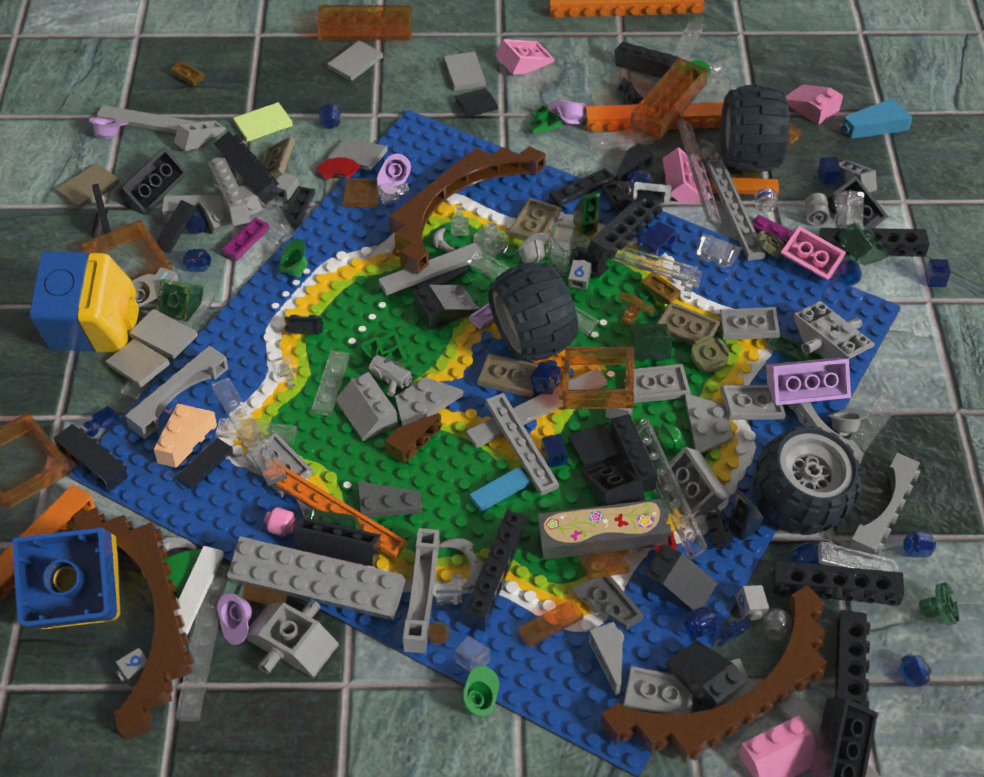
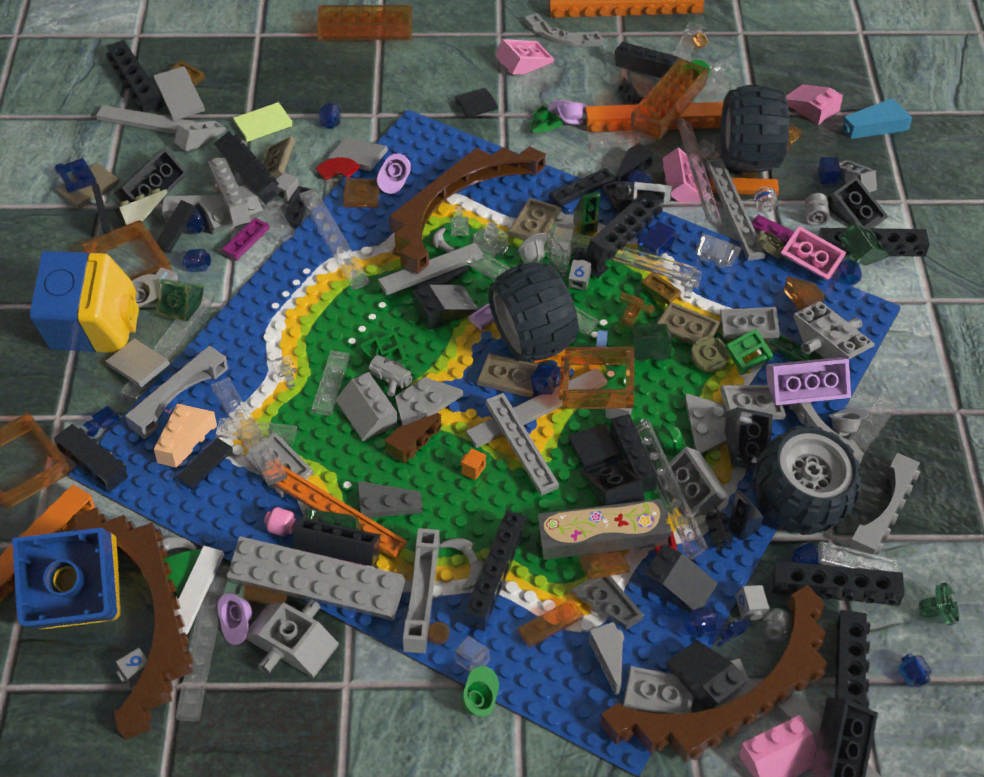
lavender piece [89,118,129,139] -> none
light grey tile [129,309,198,359] -> none
green piece [279,239,308,278] -> none
black hinge [285,315,324,335] -> none
light grey tile [327,40,383,81] -> none
clear plate [377,181,409,204] -> none
clear panel [436,575,462,605] -> none
light grey tile [444,52,486,91] -> none
dark azure tile [470,467,531,512] -> none
clear blue brick [541,434,568,468] -> none
light grey tile [626,364,691,403] -> none
clear slope [834,191,864,228] -> none
clear blue head [903,531,936,558] -> none
clear blue brick [925,259,951,287] -> none
none -> clear blue plate [54,158,97,192]
none -> black brick [106,40,162,113]
none -> slope [114,188,168,229]
none -> light grey tile [154,66,205,121]
none -> clear tile [300,188,369,290]
none -> orange plate [460,449,486,480]
none -> light grey tile [523,13,604,47]
none -> medium blue beam [596,330,608,350]
none -> clear orange tile [692,32,708,48]
none -> green plate [724,329,773,375]
none -> black slope [725,407,773,470]
none -> clear orange slope [784,276,824,311]

